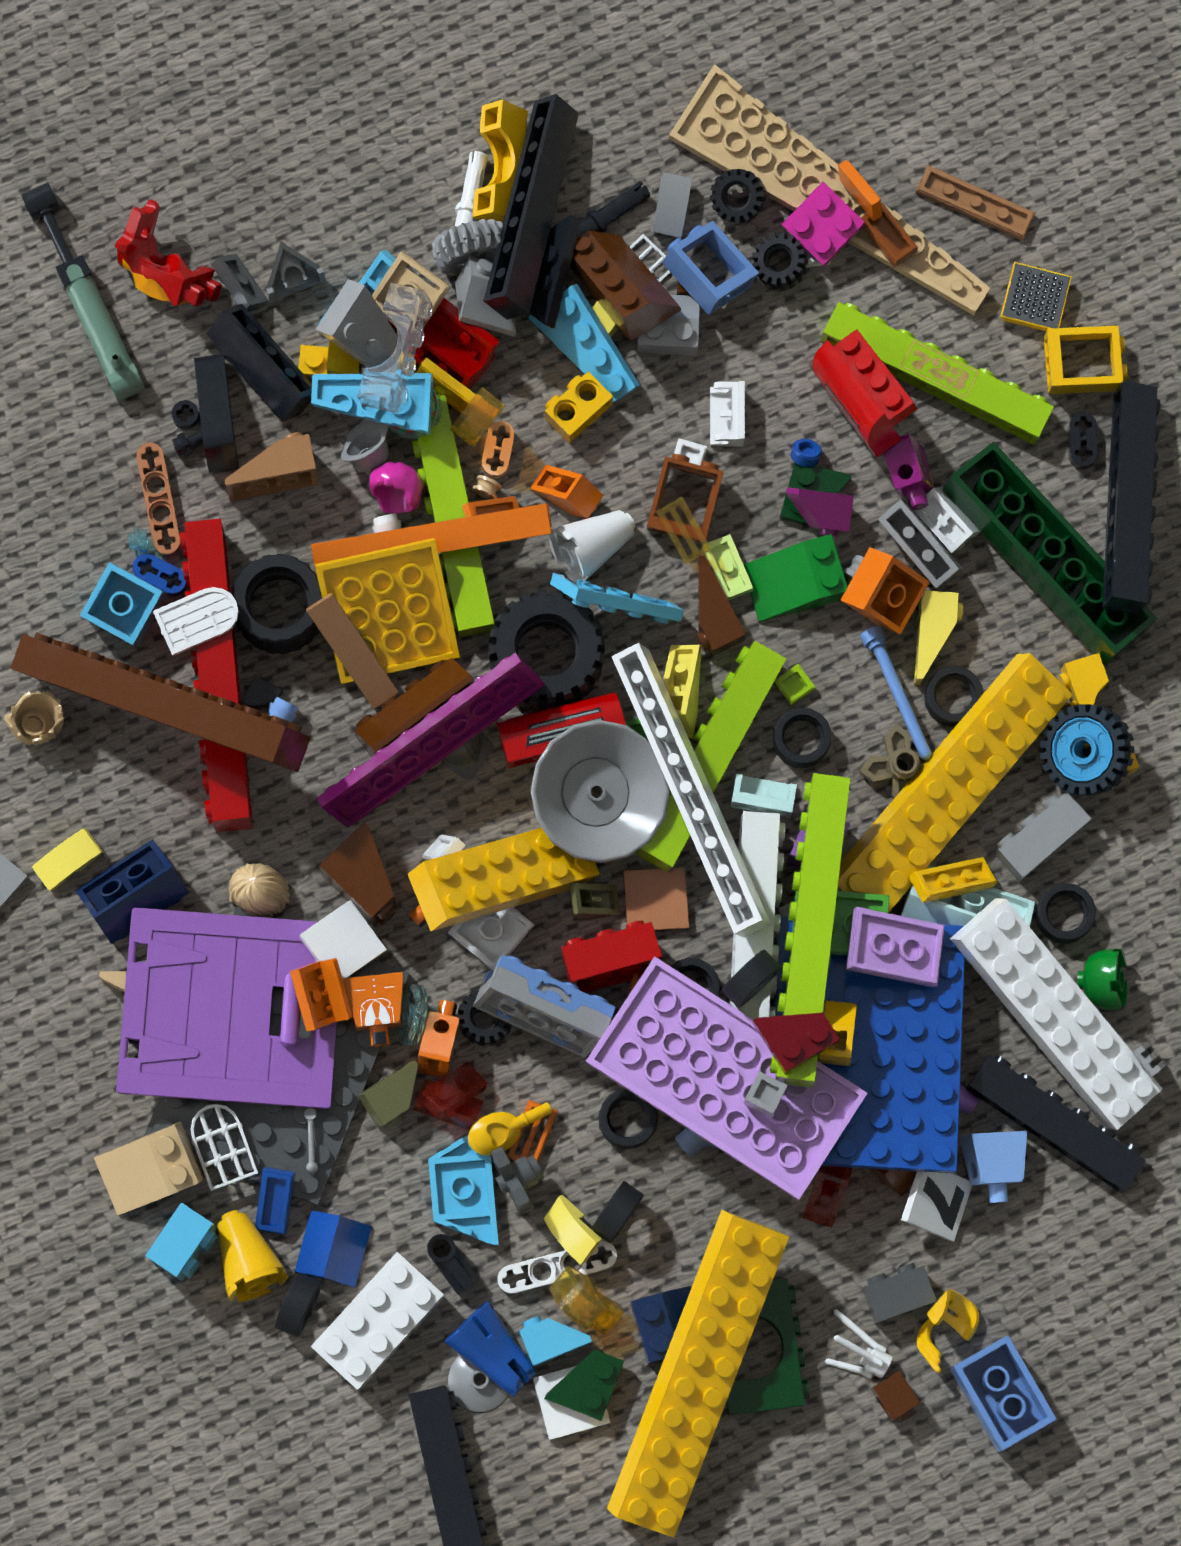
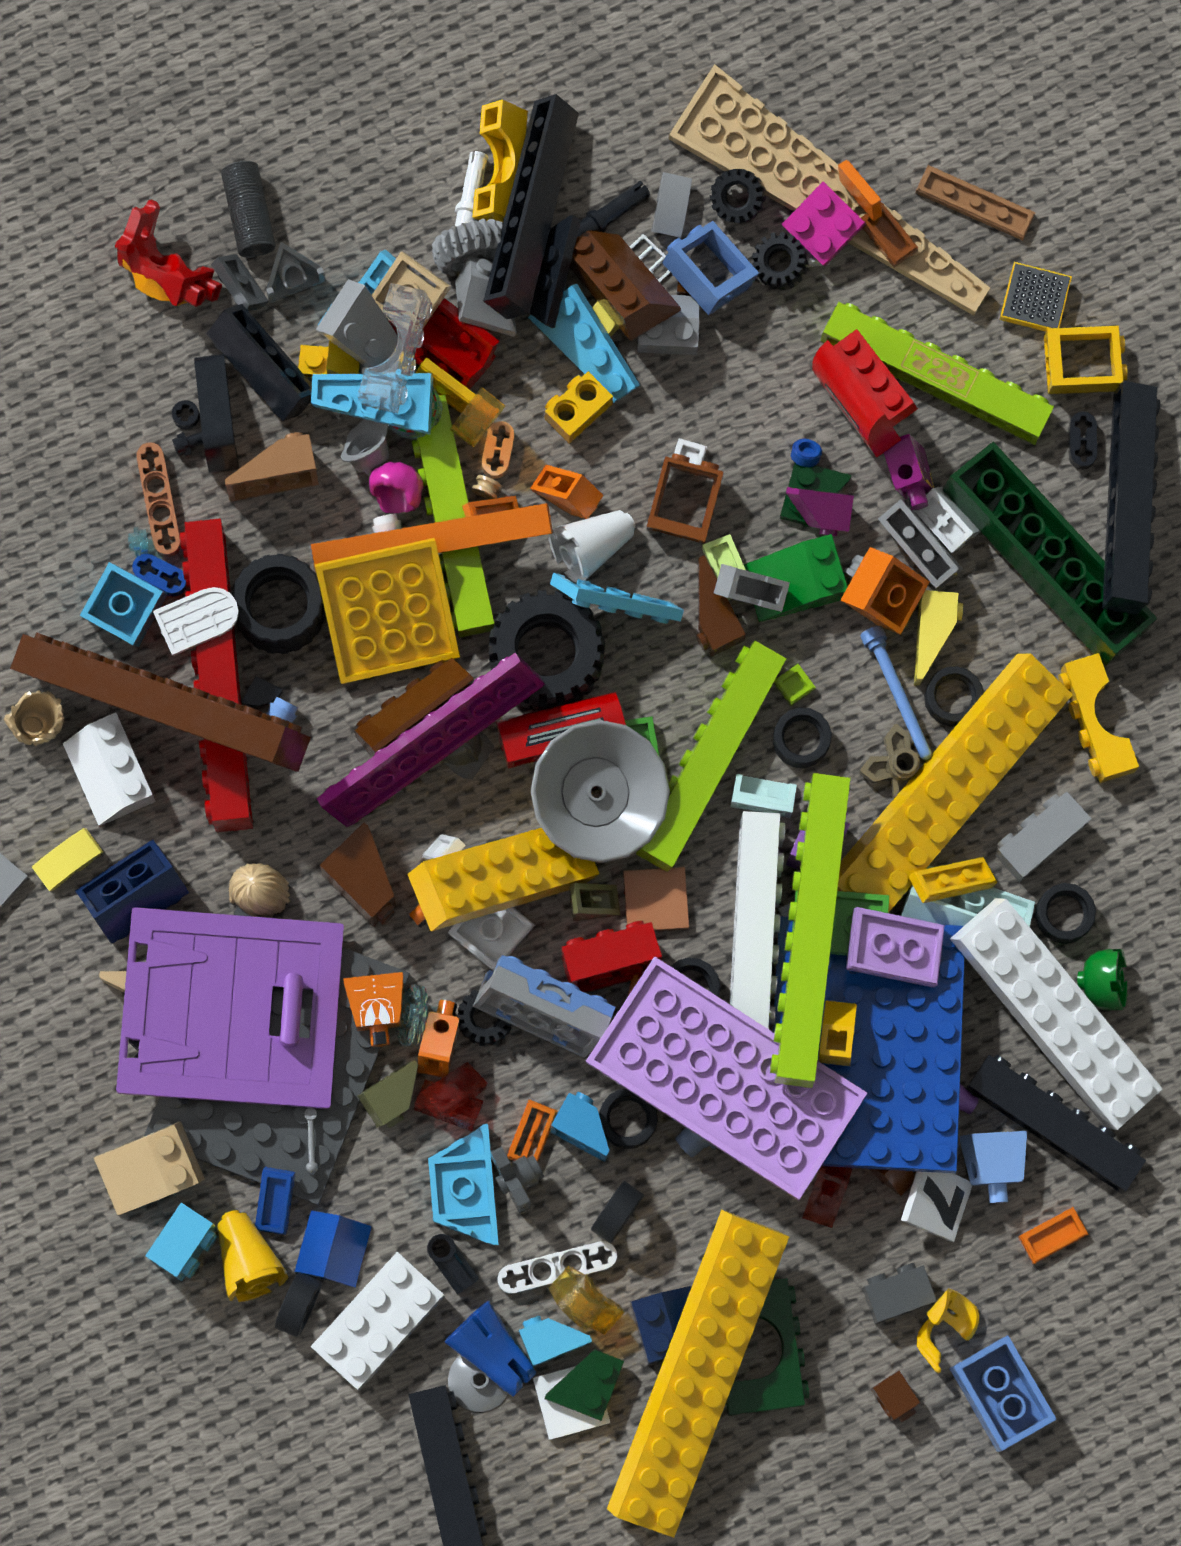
sand green piece [21,182,145,402] -> none
white window [190,1104,259,1191] -> none
orange bracket [290,958,353,1032] -> none
white tile [299,900,387,981] -> none
medium nougat tile [306,592,399,709] -> none
yellow piece [468,1102,552,1156] -> none
light yellow slope [543,1195,602,1265] -> none
white brick [611,643,771,938] -> none
clear yellow tile [656,497,712,565] -> none
light yellow slope [663,645,701,738] -> none
white hinge [710,381,745,447] -> none
black tyre [722,949,781,1008] -> none
light grey panel [744,1071,788,1118] -> none
dark red wing [752,1013,840,1074] -> none
white plant [825,1309,893,1379] -> none
wheel [1040,704,1134,796] -> none
light grey tile [1133,1040,1167,1076] -> none
none -> white slope [63,713,156,826]
none -> dark grey piece [221,161,276,258]
none -> dark azure slope [550,1092,609,1162]
none -> light grey brick [714,564,790,612]
none -> orange tile [1018,1207,1089,1264]

